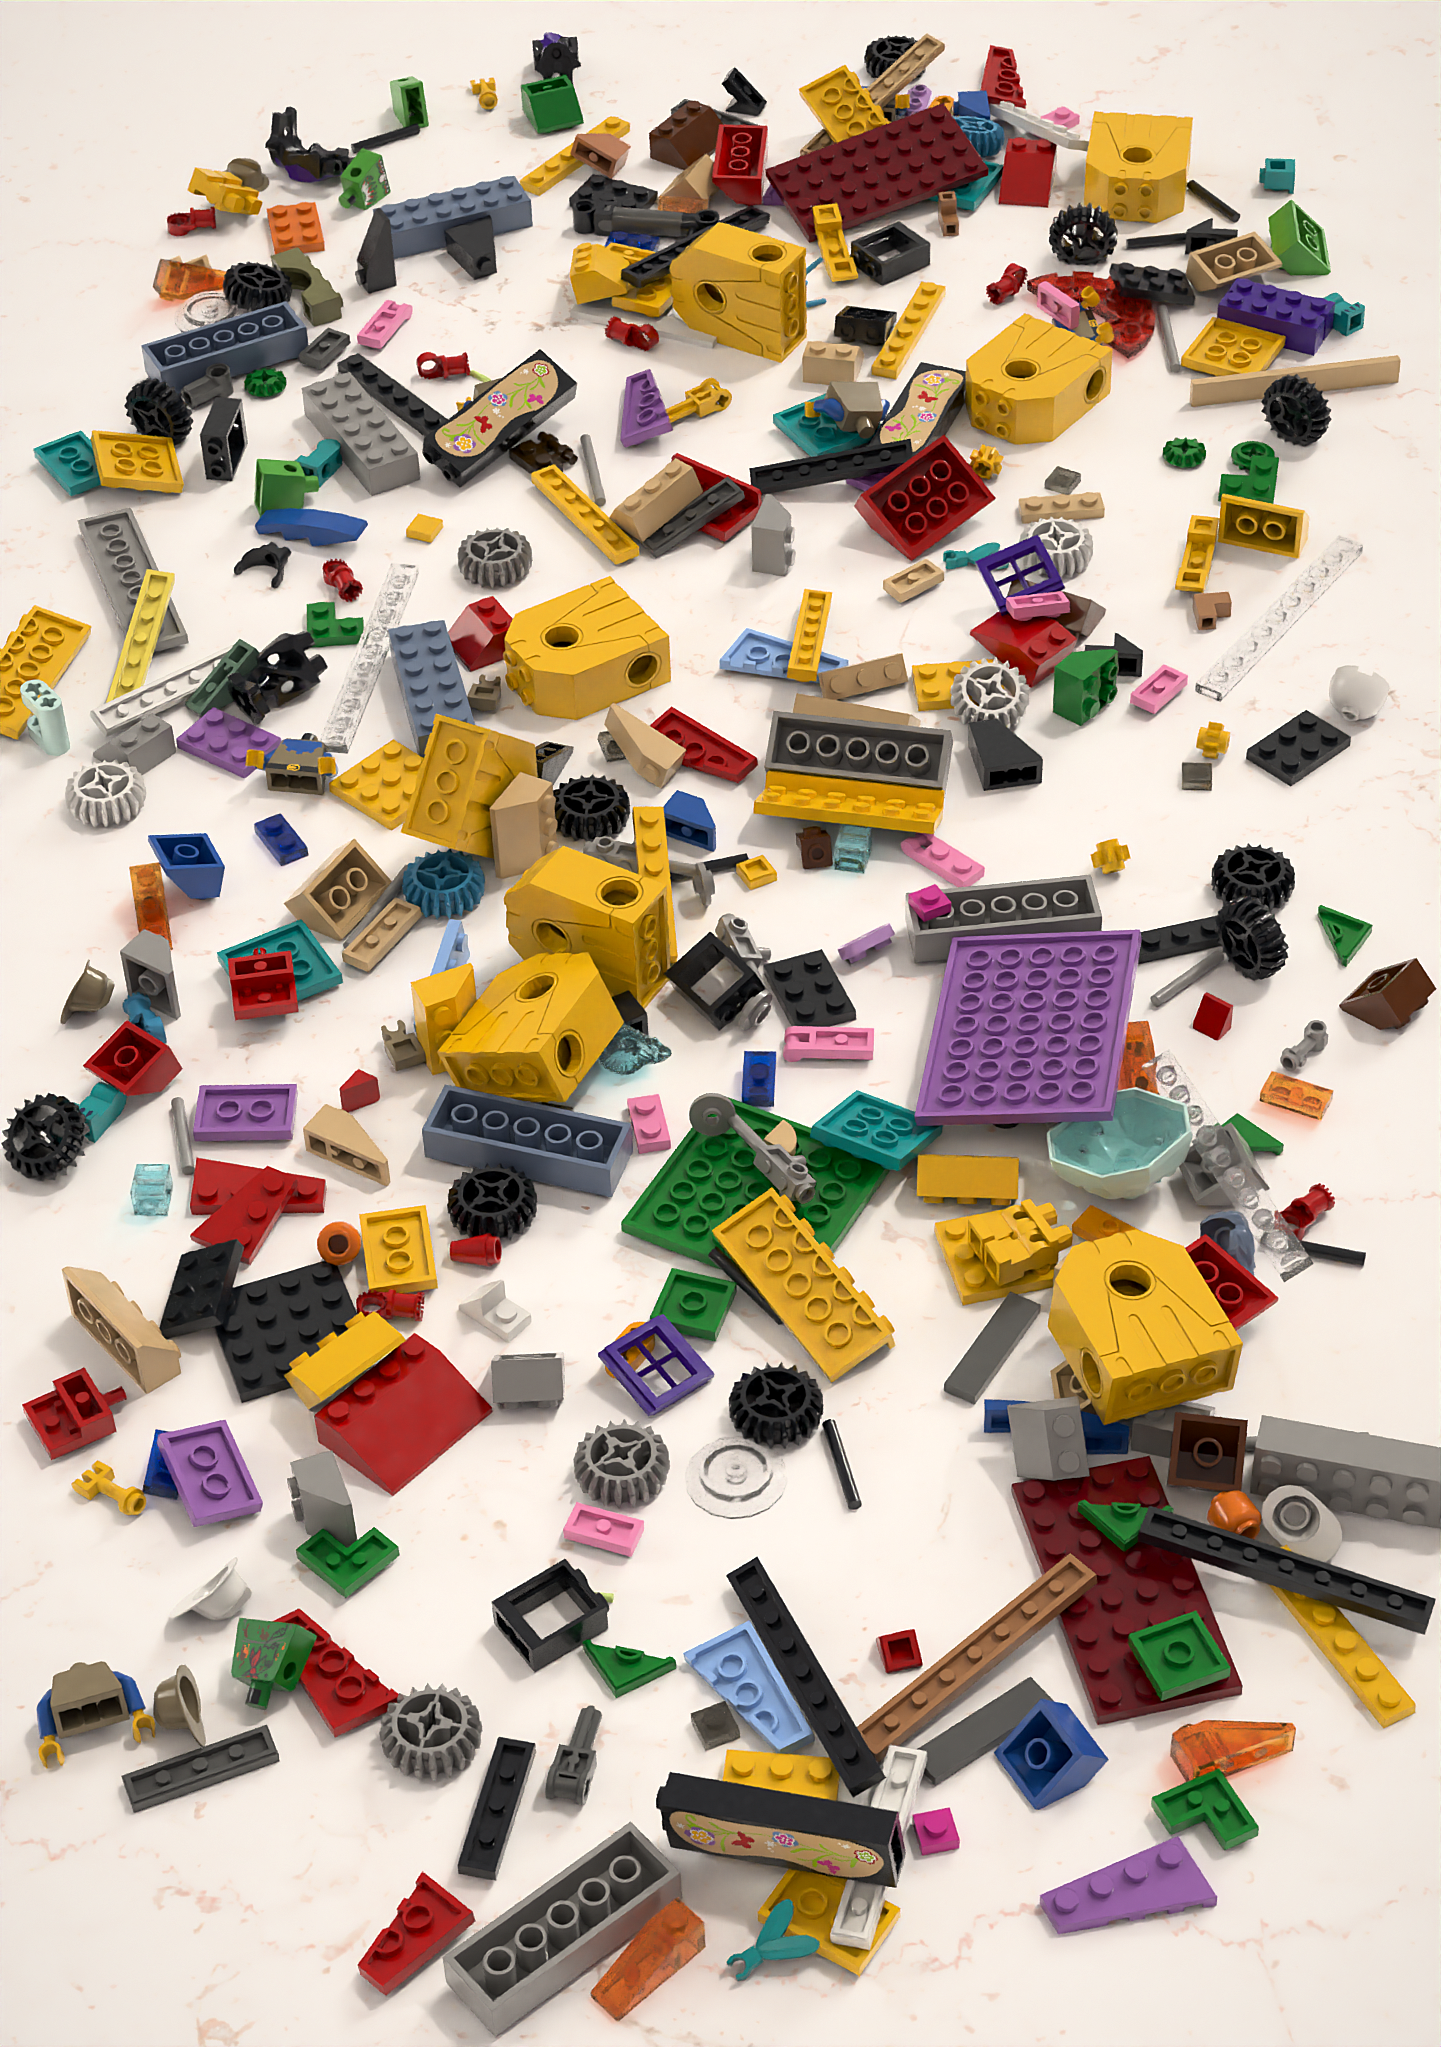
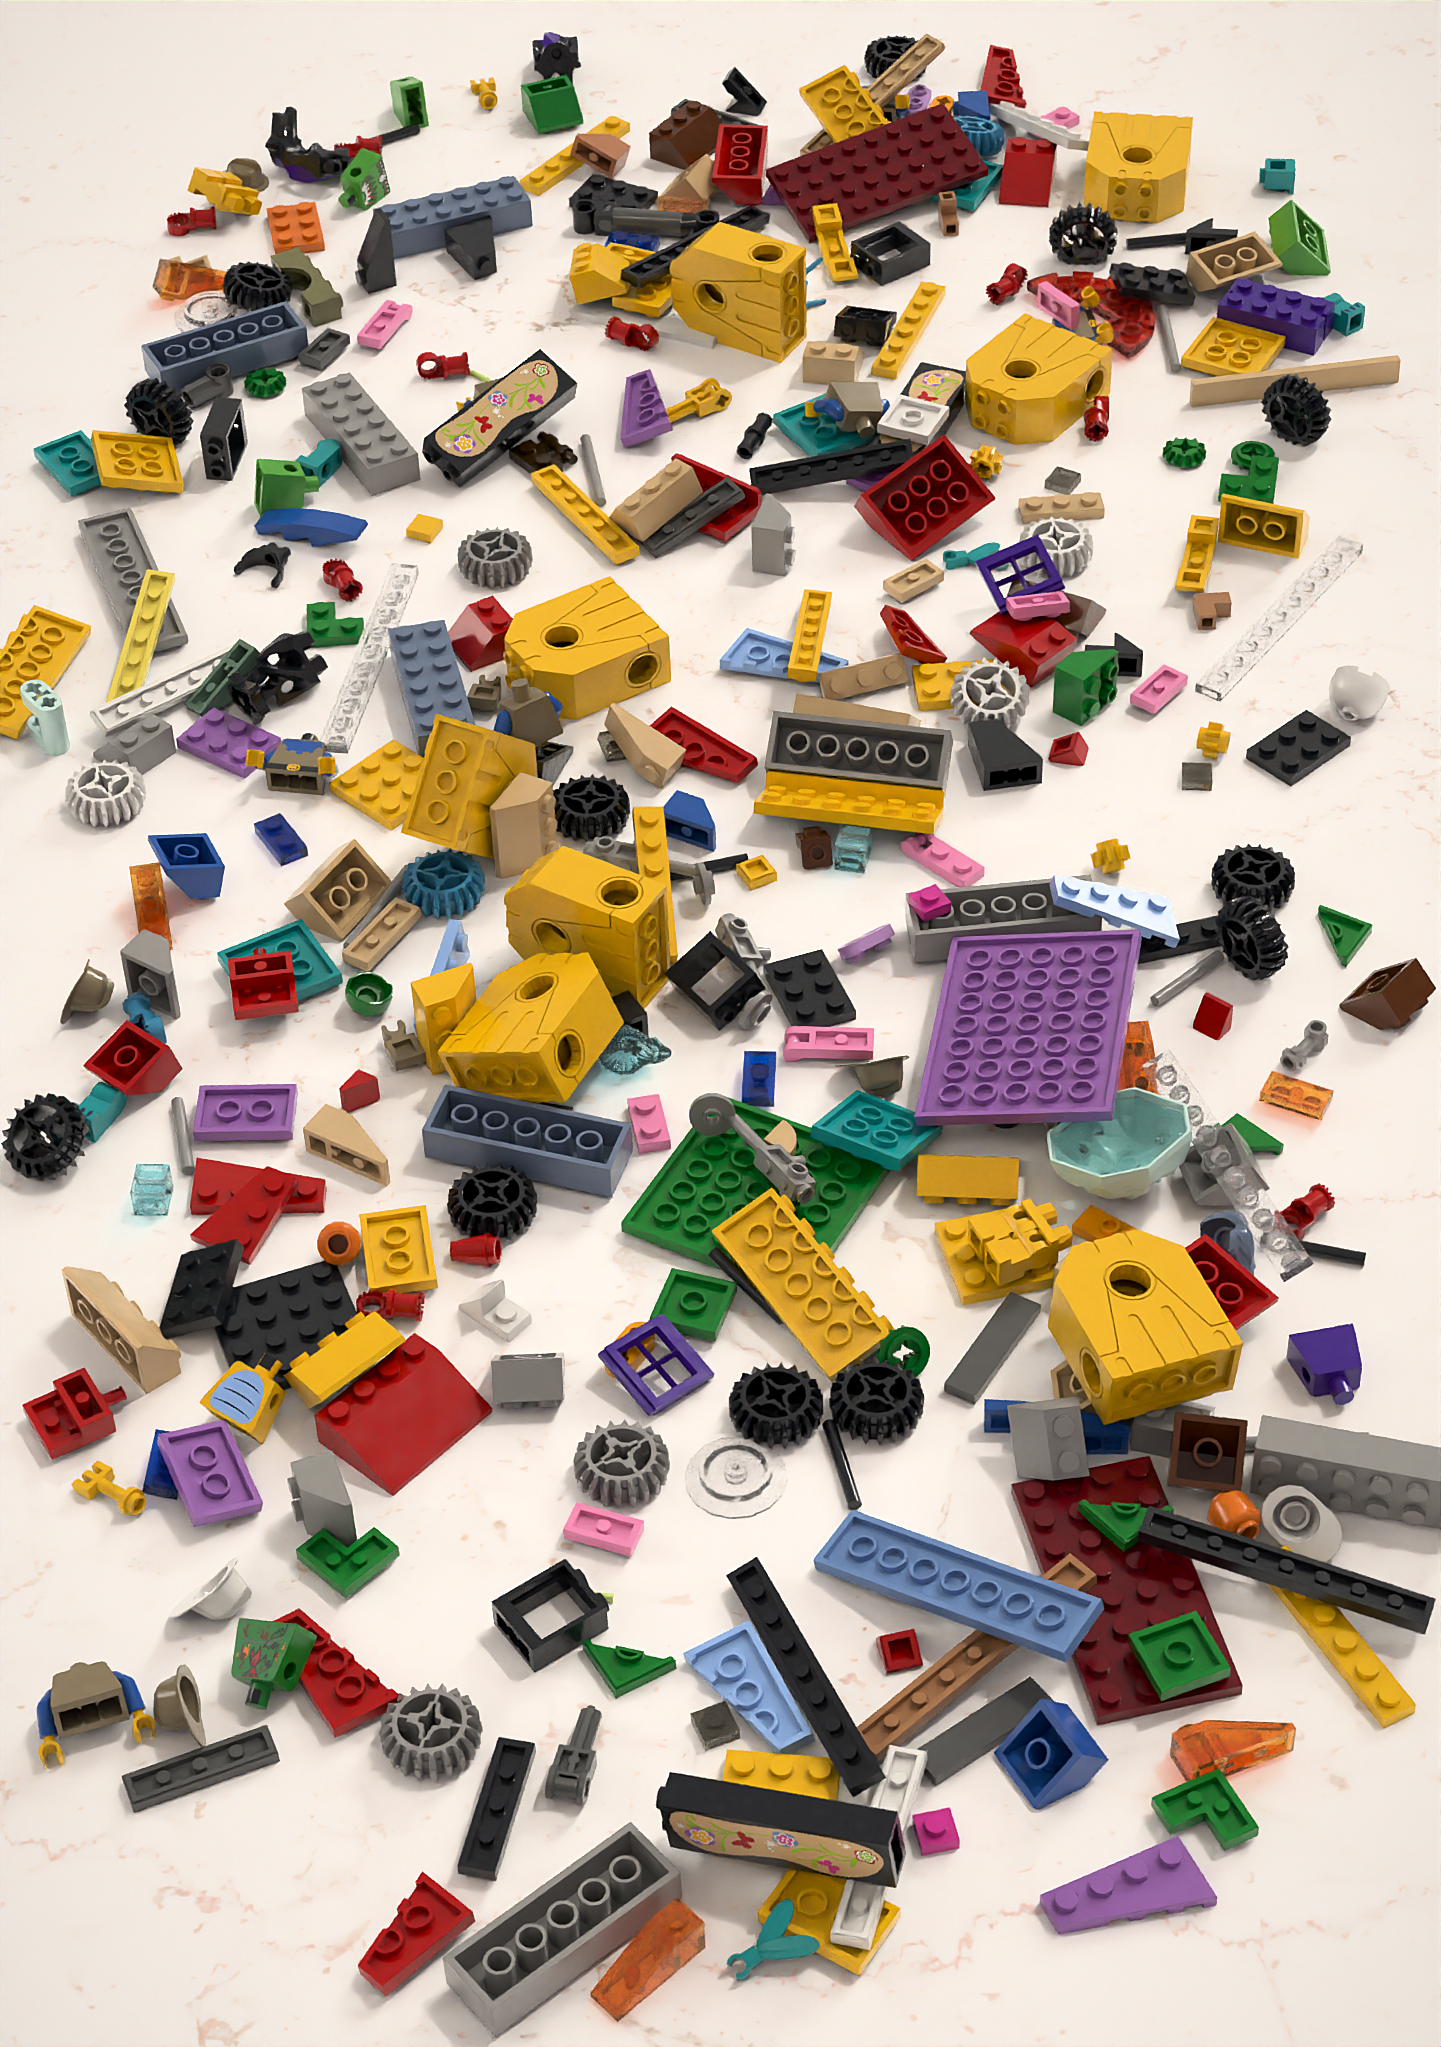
black plate [337,353,448,437] -> none
black bar [1187,179,1240,222] -> none
none -> torso [199,1353,286,1444]
none -> red connector [334,135,383,157]
none -> green hair [345,972,393,1016]
none -> dark tan torso [493,678,564,746]
none -> black pin [736,413,773,459]
none -> medium blue plate [813,1509,1104,1663]
none -> black gear [829,1357,924,1445]
none -> dark tan piece [835,1055,909,1096]
none -> green gear [876,1325,930,1378]
none -> white plate [877,394,949,445]
none -> red wing [879,605,947,664]
none -> red slope [1048,732,1089,766]
none -> wing [1049,875,1180,948]
none -> red connector [1084,396,1110,442]
none -> dark purple torso [1286,1323,1362,1405]

